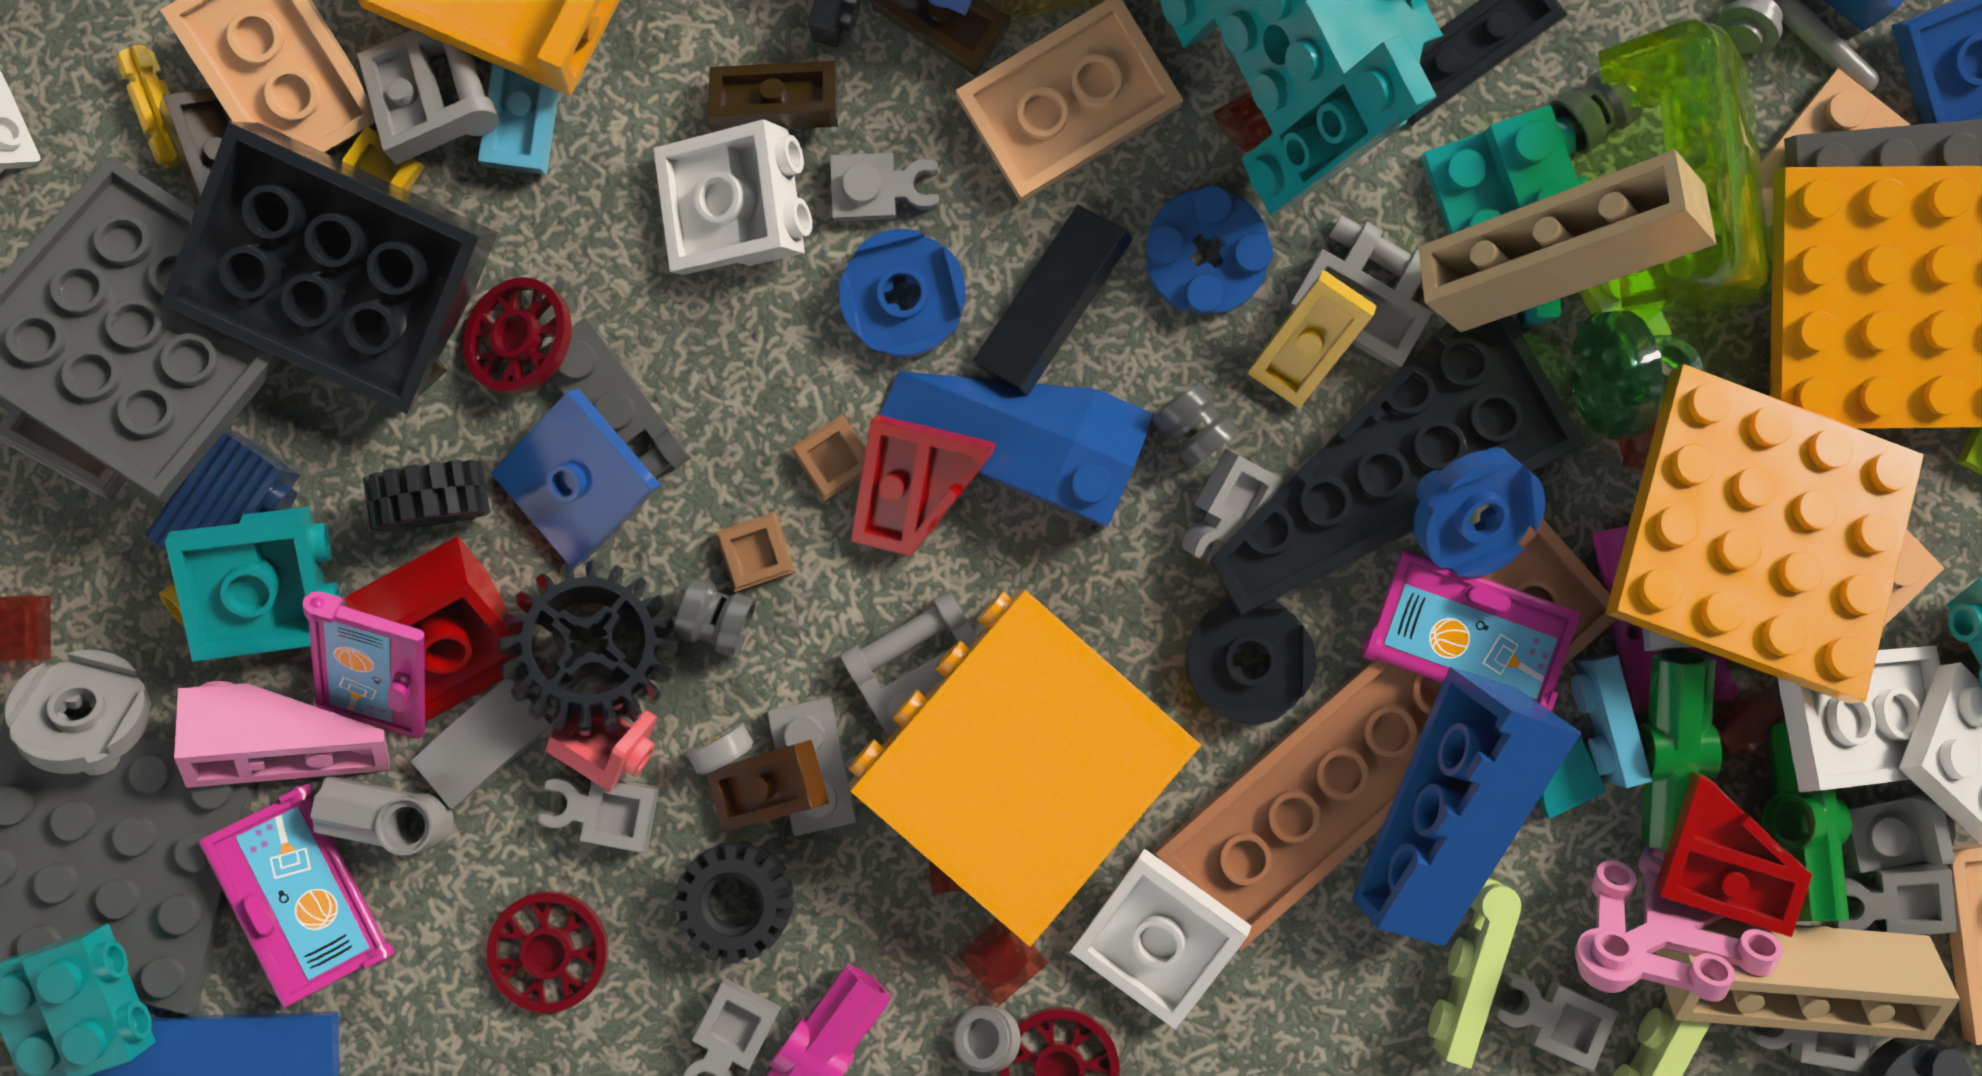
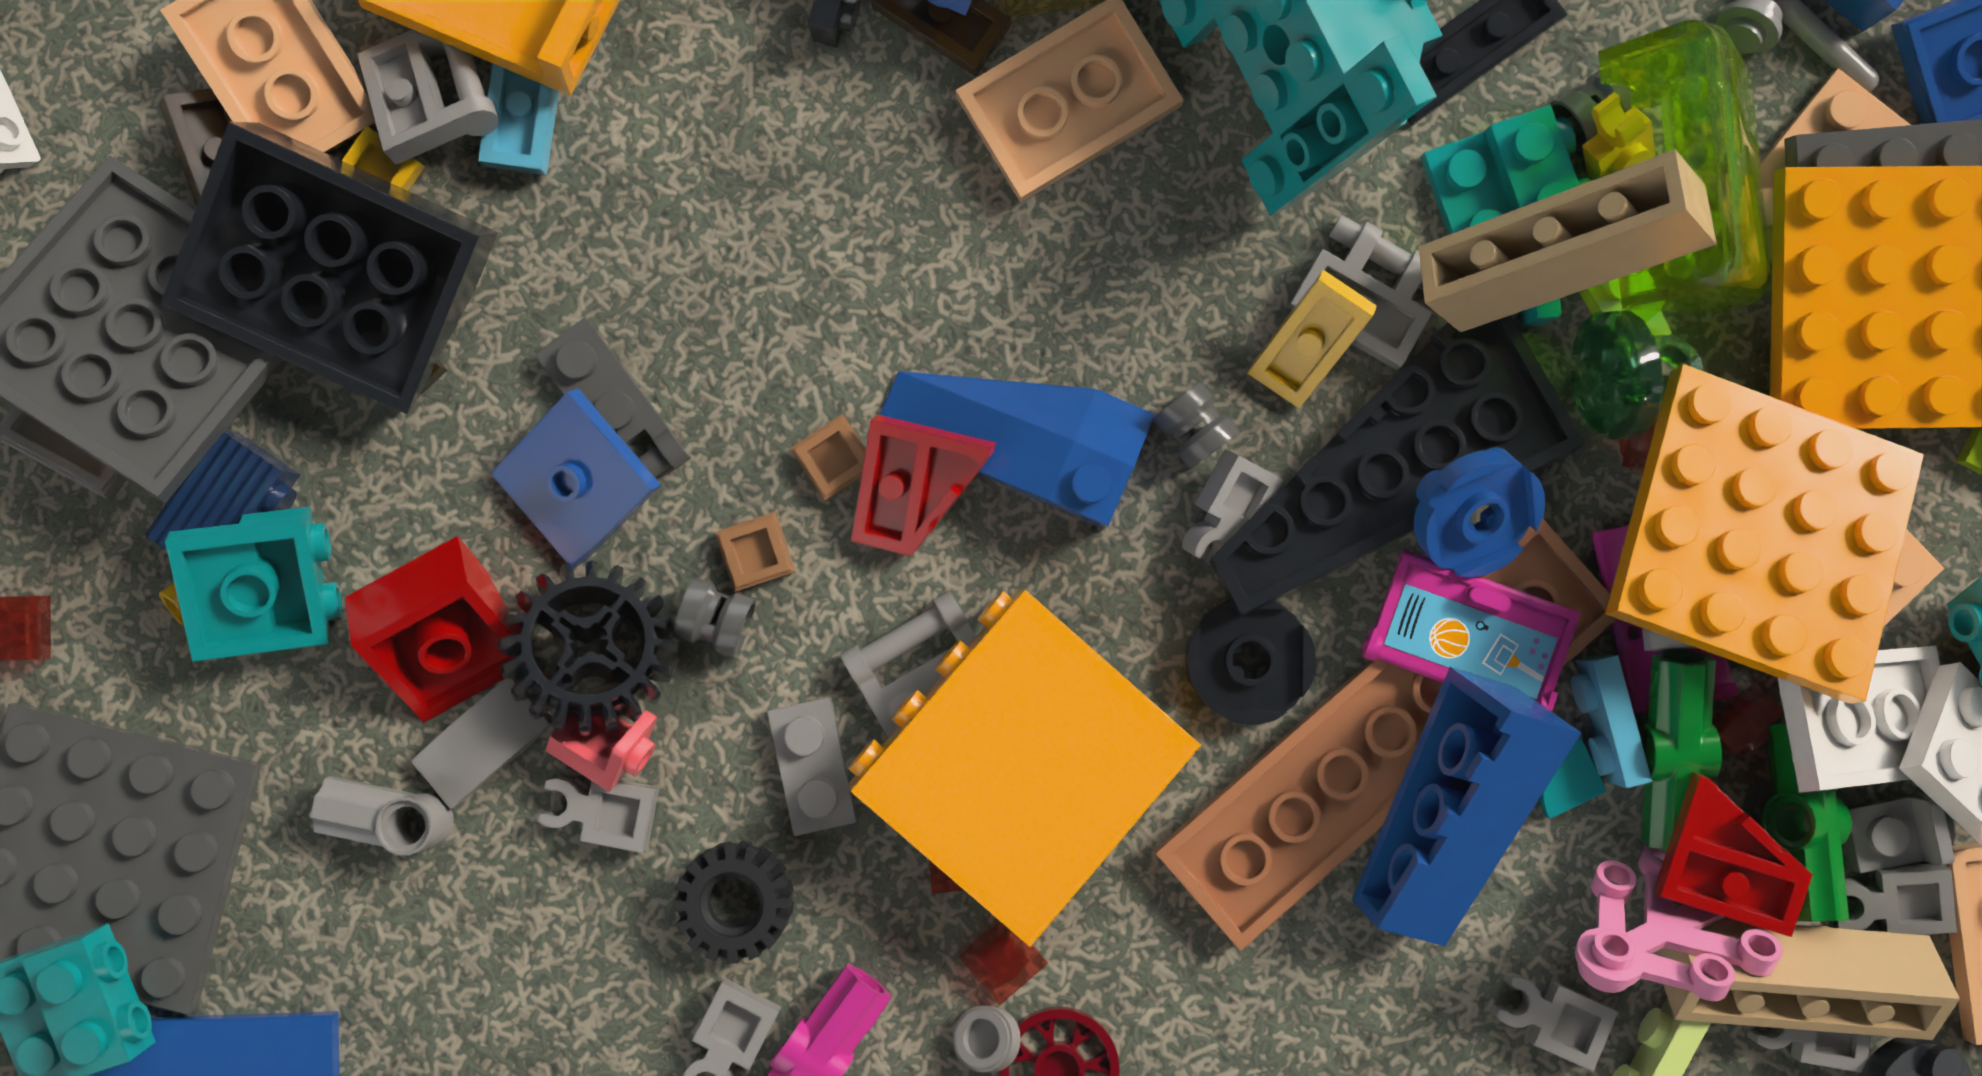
light grey plate [4,650,151,776] -> none
yellow axle [115,45,181,168] -> none
bright pink slope [174,681,390,788] -> none
door [198,784,395,1009] -> none
door [303,591,425,739] -> none
black tyre [362,460,490,532] -> none
dark red wheel [463,277,572,395] -> none
dark red wheel [486,891,609,1013] -> none
white plate [653,119,812,275] -> none
light grey tile [686,722,753,775] -> none
reddish brown plate [707,740,829,833] -> none
dark brown plate [708,61,838,133] -> none
light grey plate [830,153,940,222] -> none
blue plate [839,229,966,359] -> none
black tile [973,204,1133,396] -> none
white plate [1070,849,1252,1030] -> none
blue plate [1144,185,1273,315] -> none
clear red plate [1213,91,1273,153] -> none
yellowish green plate [1428,878,1521,1069] -> none
none -> yellow plate [1582,92,1656,180]

